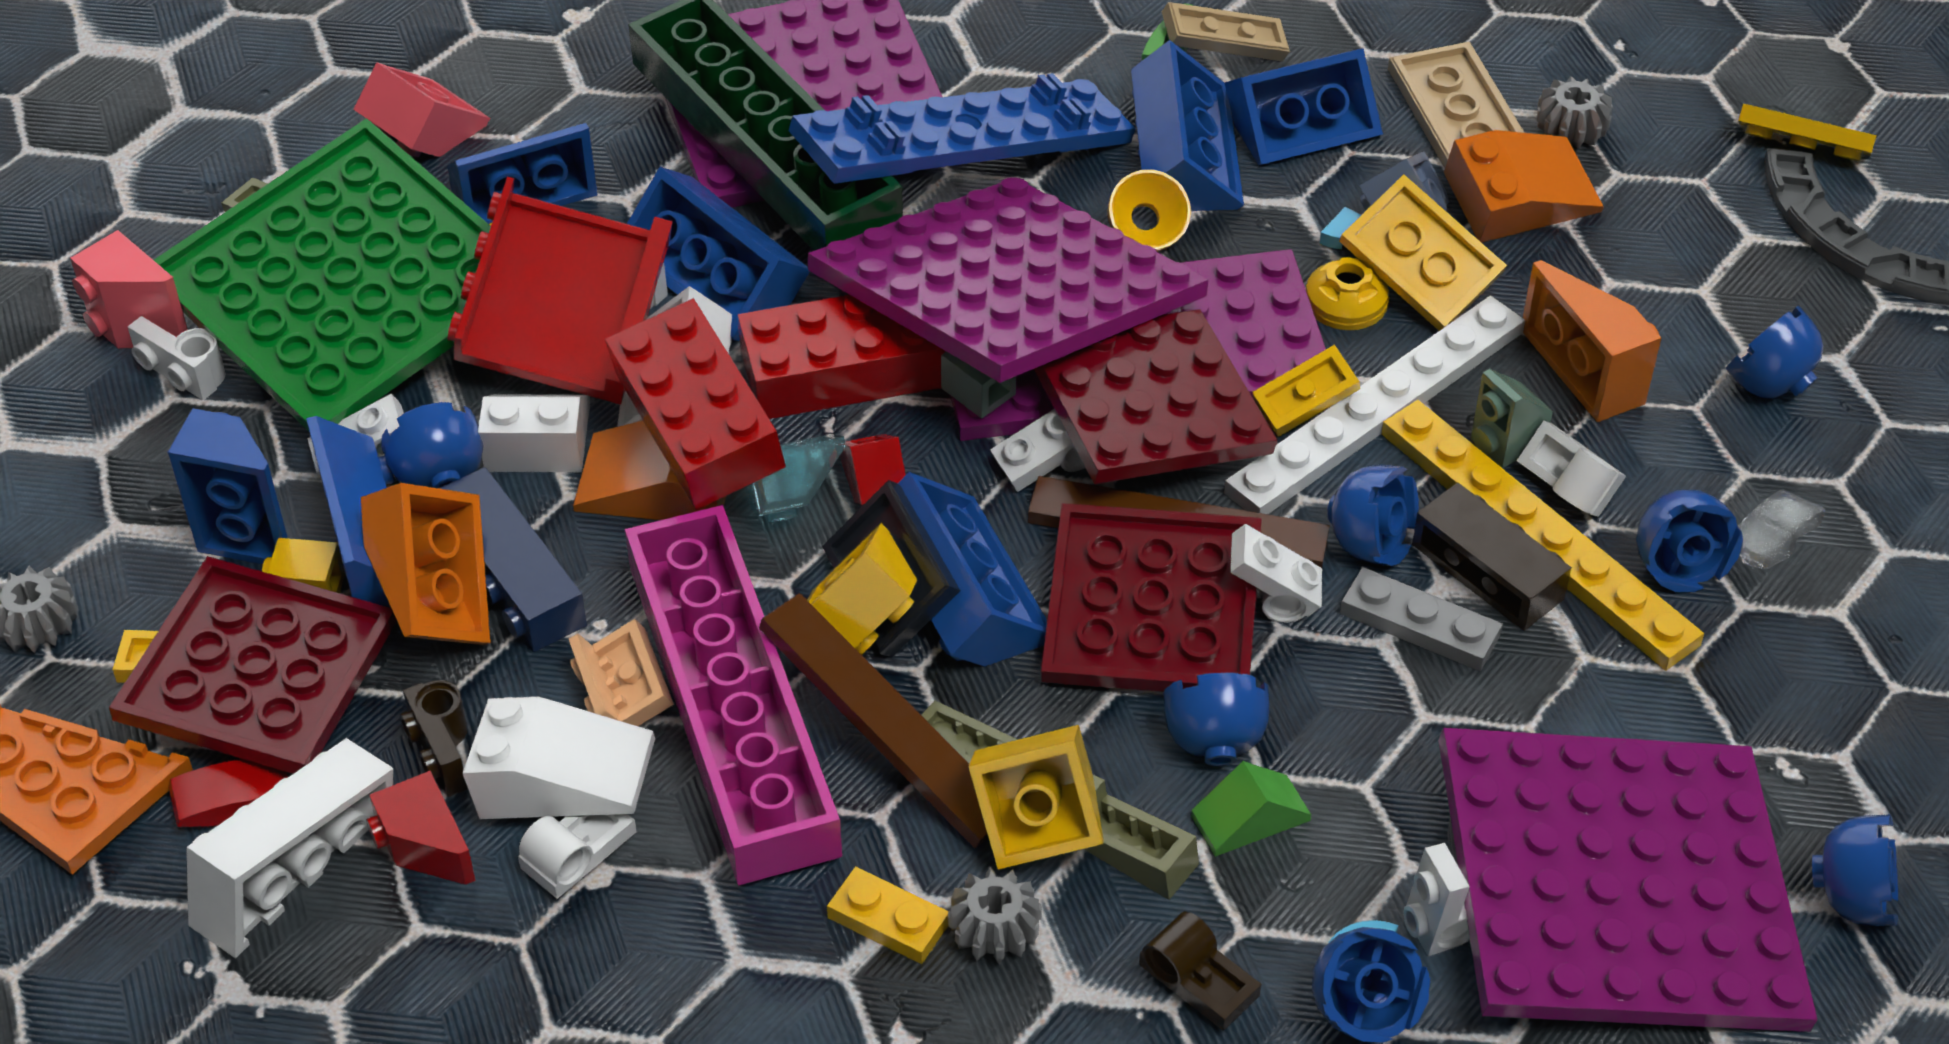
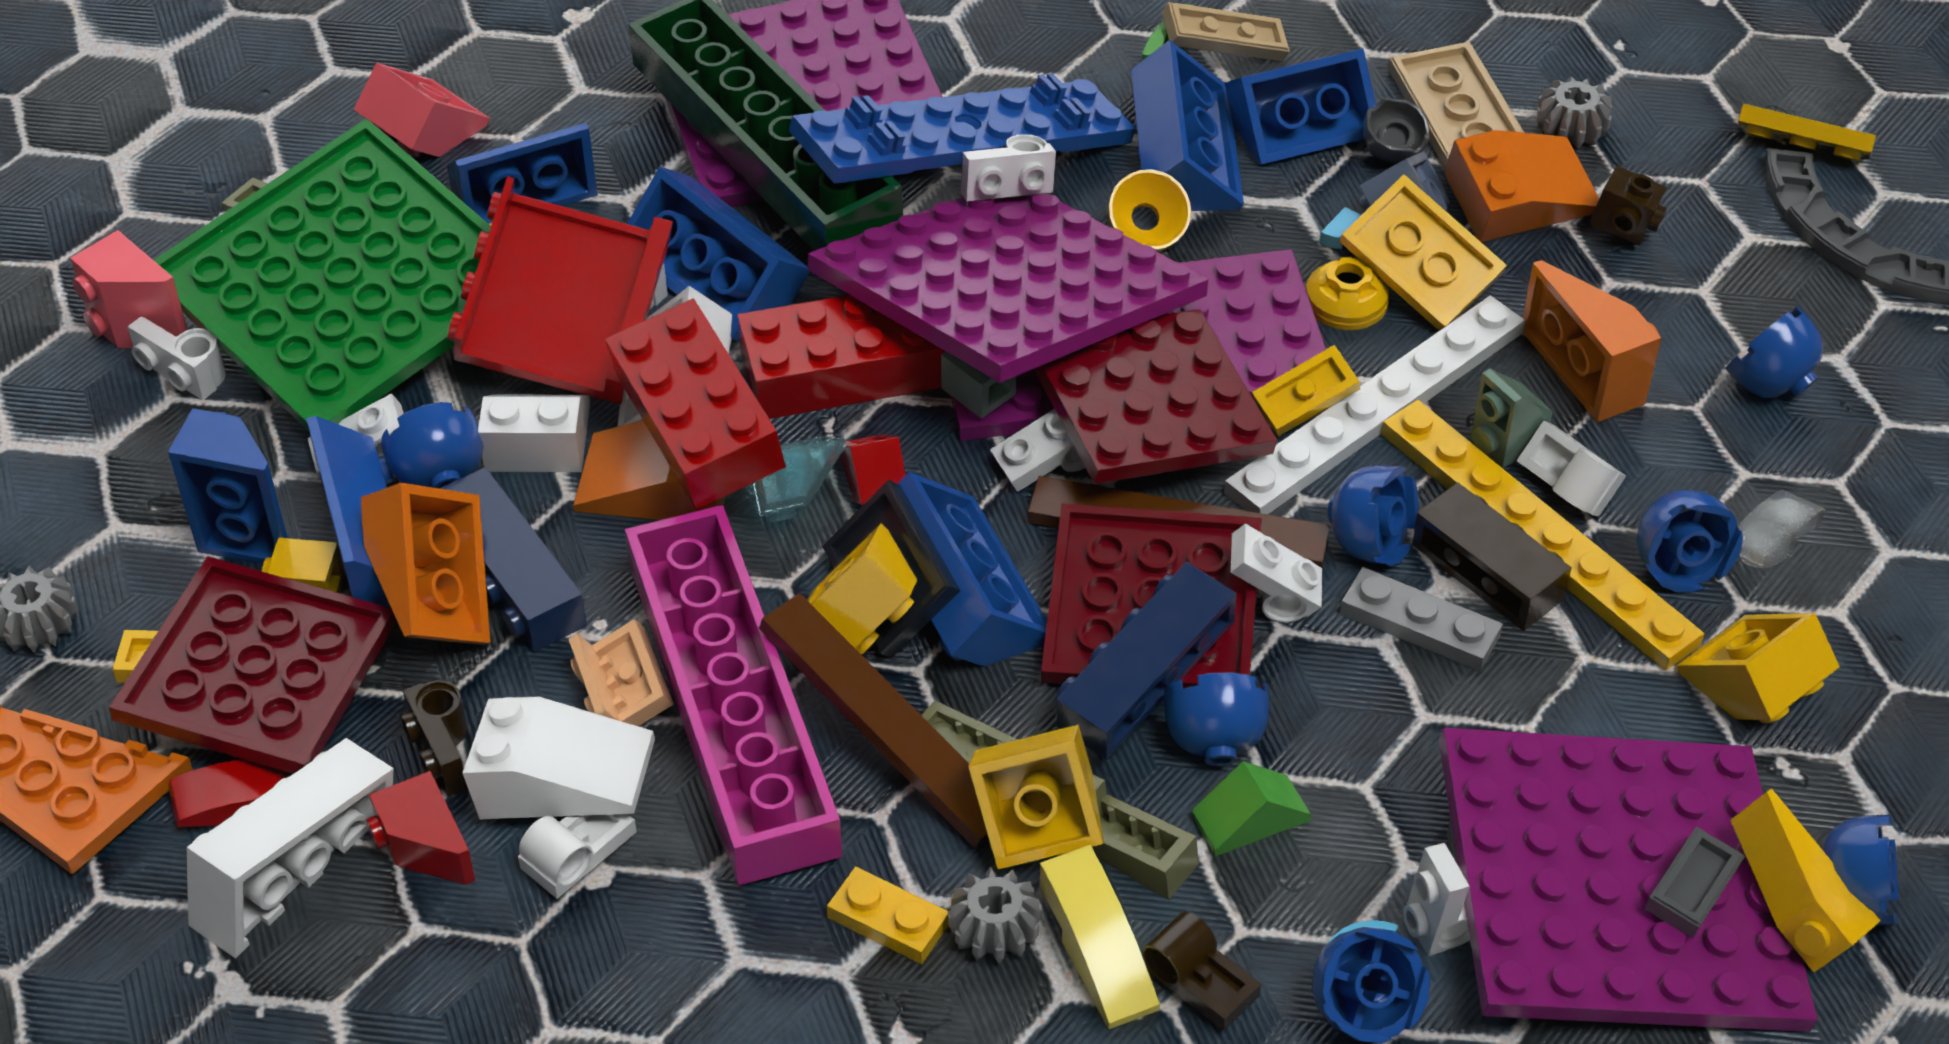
none -> white plate [961,134,1056,201]
none -> light yellow slope [1040,845,1160,1029]
none -> dark blue brick [1055,561,1236,761]
none -> dark grey hair [1363,98,1430,164]
none -> dark brown brick [1589,165,1668,246]
none -> dark grey tile [1644,827,1745,938]
none -> yellow slope [1676,613,1840,723]
none -> yellow slope [1730,788,1881,972]

